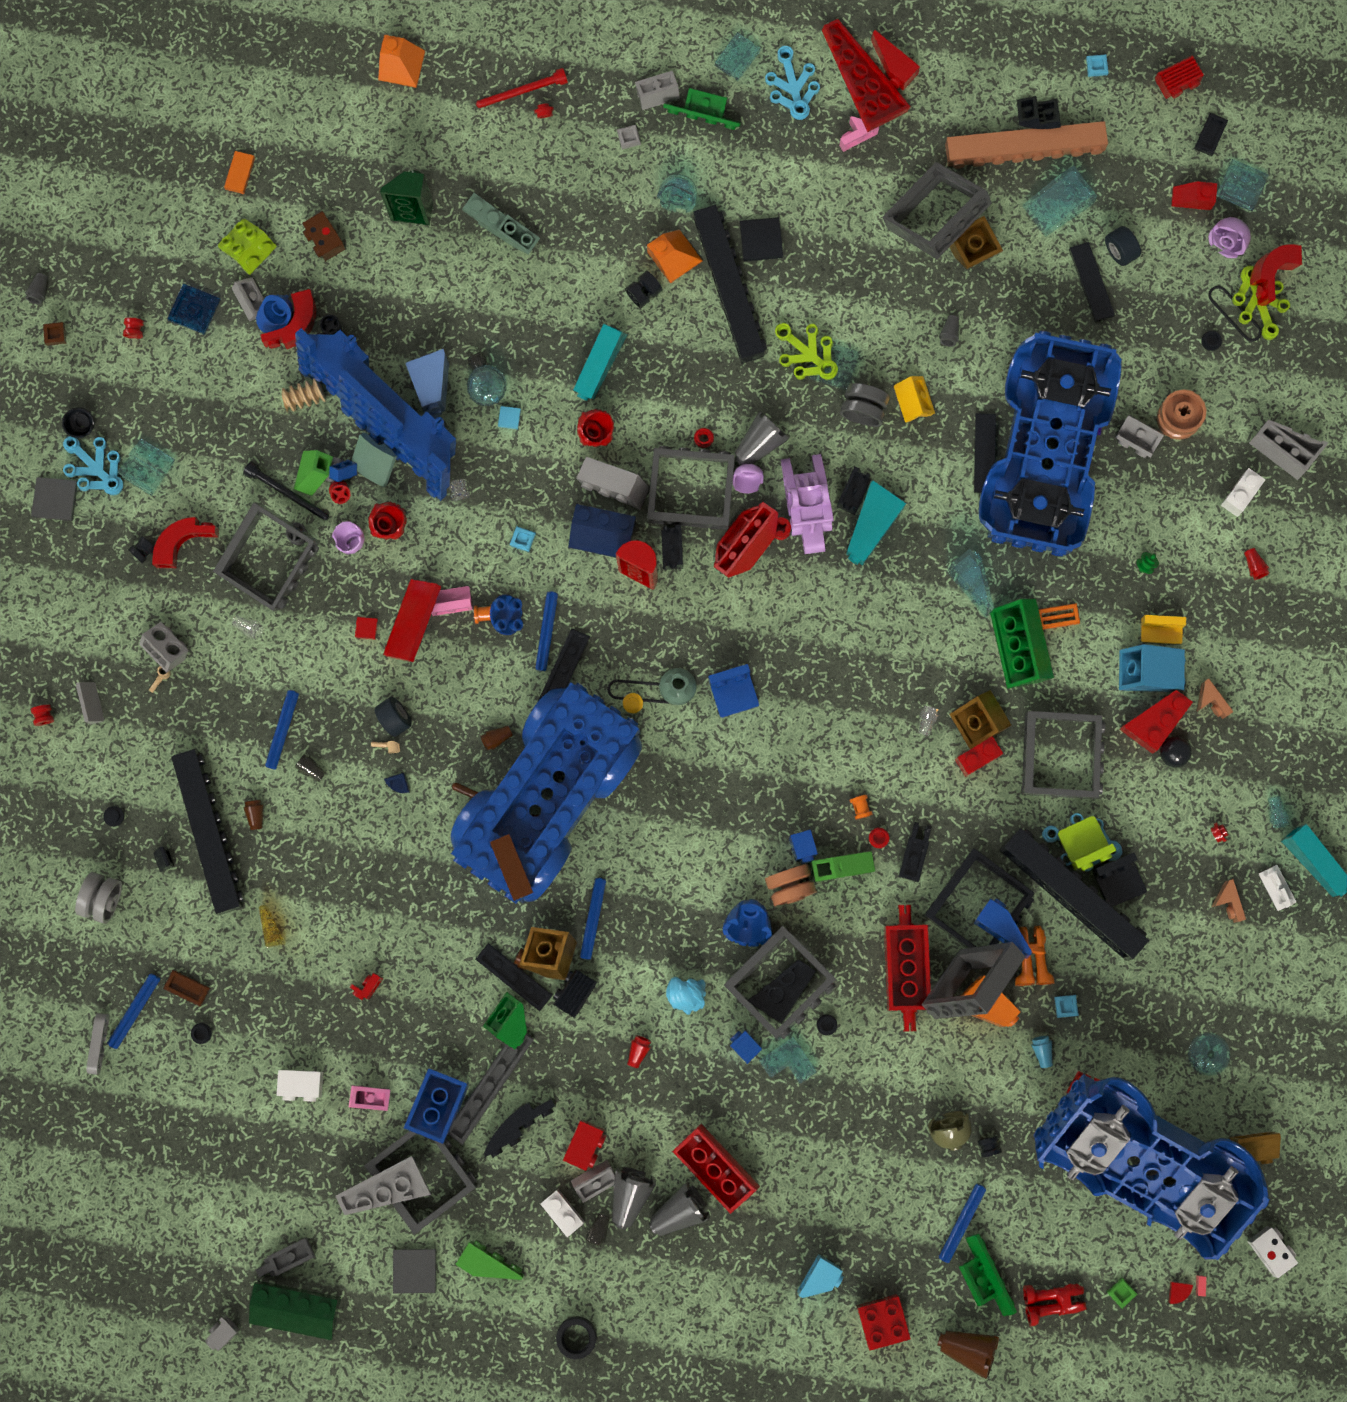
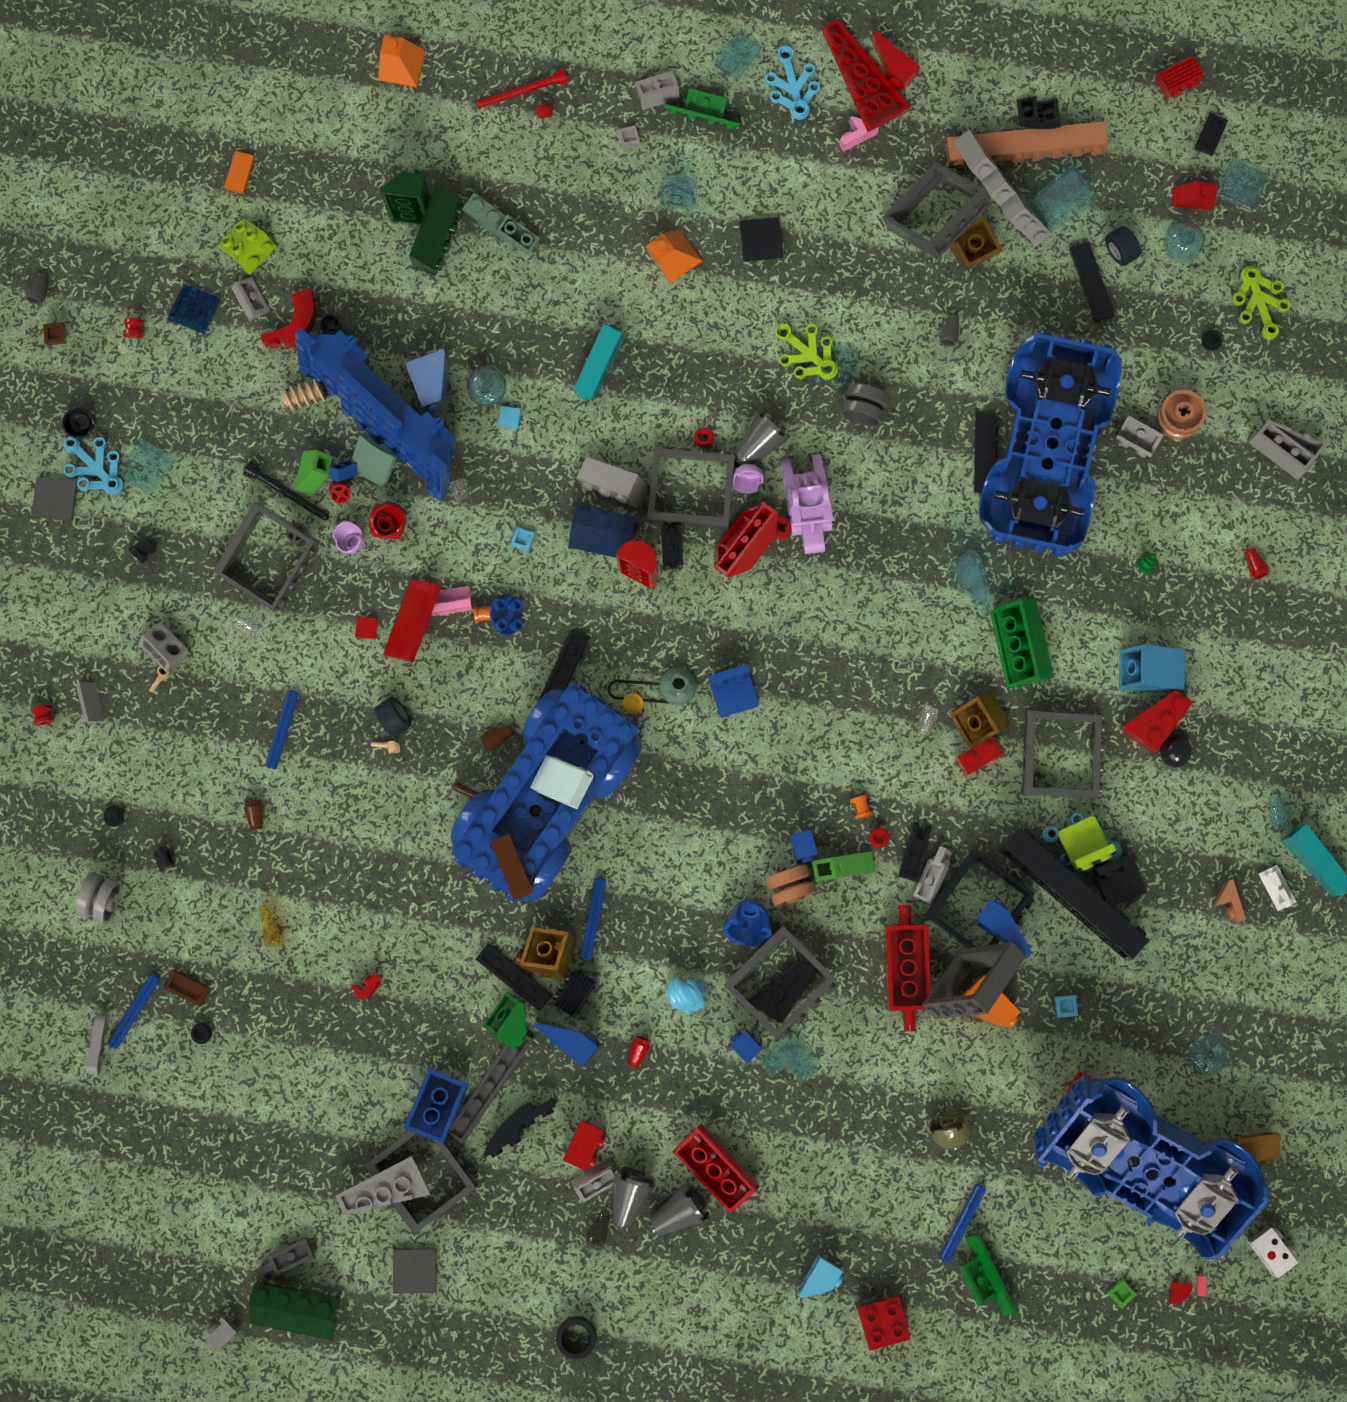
red arch [152,517,219,568] -> none
black brick [171,749,245,915] -> none
blue piece [256,295,293,333] -> none
white brick [277,1070,323,1102] -> none
clear smoke cone [295,754,326,782] -> none
reddish brown brick [302,211,346,262] -> none
bright pink slope [349,1086,390,1111] -> none
dark blue tile [384,773,410,794] -> none
bright green slope [455,1240,524,1280] -> none
blue axle [535,592,558,671] -> none
white brick [541,1189,585,1237] -> none
red hair [577,409,614,447] -> none
black wheel [625,270,663,309] -> none
black brick [693,205,767,364] -> none
black plate [816,1014,837,1036] -> none
black hinge [837,466,872,515] -> none
teal slope [846,481,906,565] -> none
yellow panel [894,376,935,422] -> none
reddish brown cone [937,1330,999,1379] -> none
black wheel [977,1136,1002,1158] -> none
orange piece [1015,925,1055,986] -> none
red piece [1023,1284,1087,1326] -> none
medium azure cone [1031,1036,1053,1068] -> none
orange tile [1039,603,1080,630] -> none
medium azure tile [1086,54,1108,77] -> none
yellow panel [1141,615,1186,644] -> none
nougat slope [1197,678,1233,719] -> none
lavender cylinder [1208,217,1251,258] -> none
black piece [1208,286,1262,342] -> none
red plate [1210,823,1229,843] -> none
white brick [1221,468,1266,517] -> none
red arch [1250,244,1302,306] -> none
none -> dark green slope [409,183,464,276]
none -> light aqua piece [530,755,594,809]
none -> blue slope [533,1022,599,1067]
none -> light grey hinge [913,846,952,904]
none -> light grey arch [953,130,1051,246]
none -> clear light blue cylinder [1163,221,1205,262]

